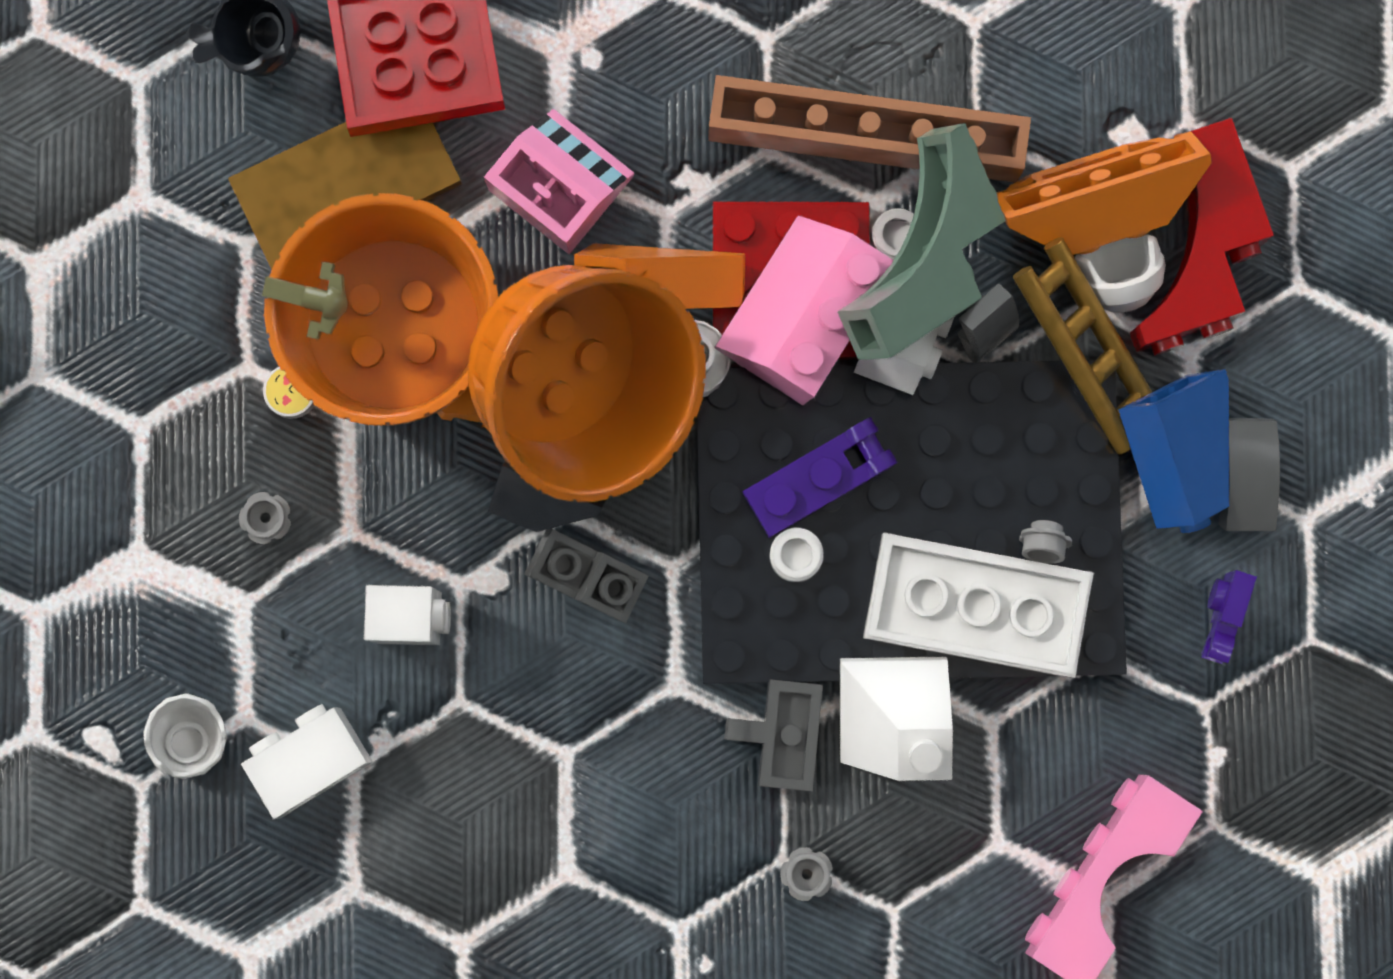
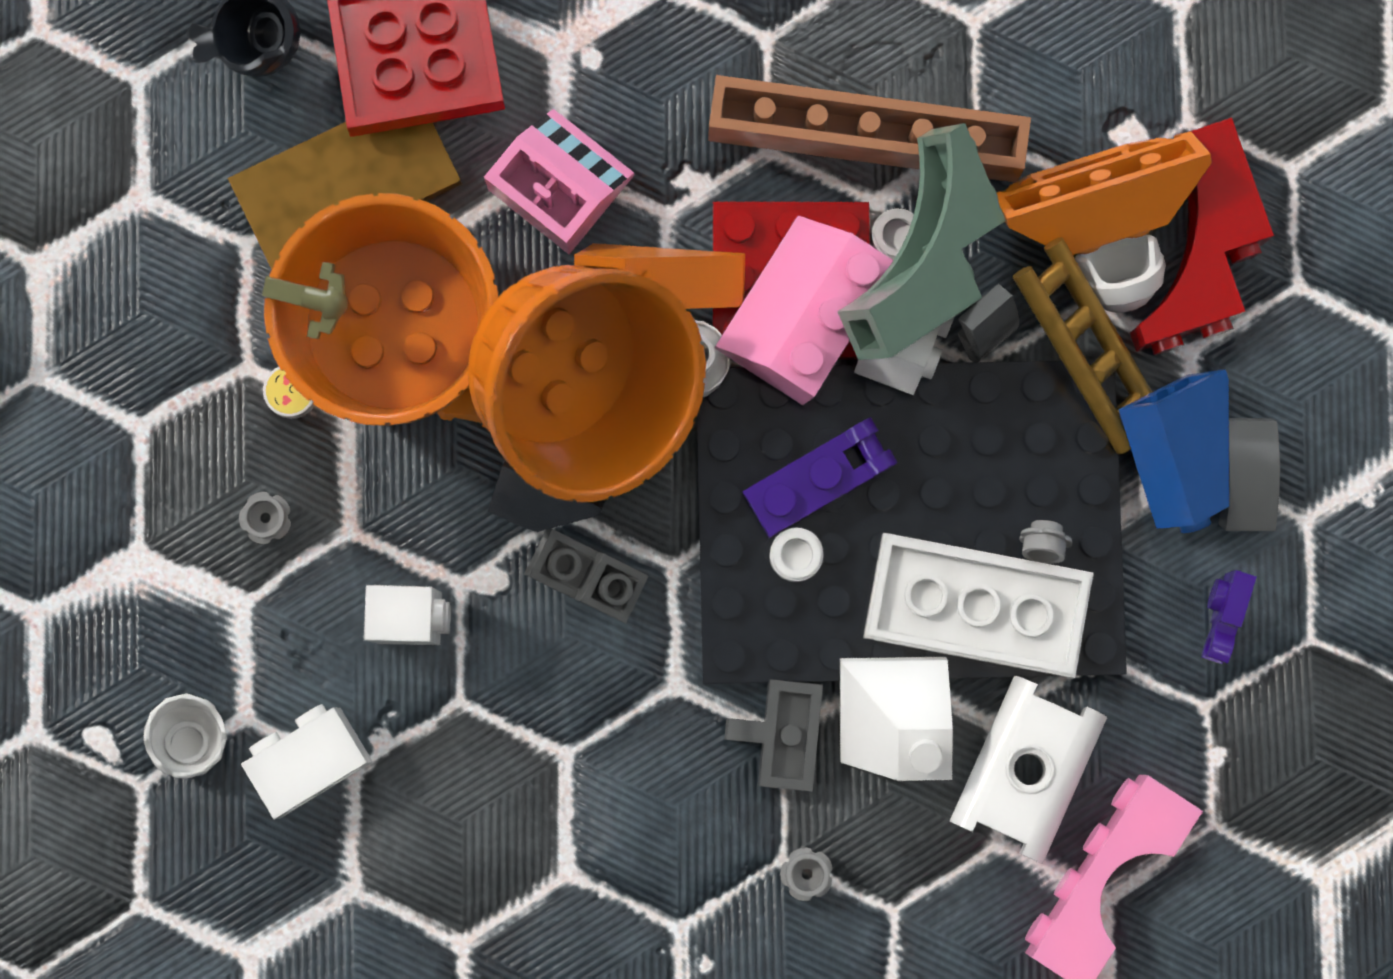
none -> white piece [950,676,1107,864]

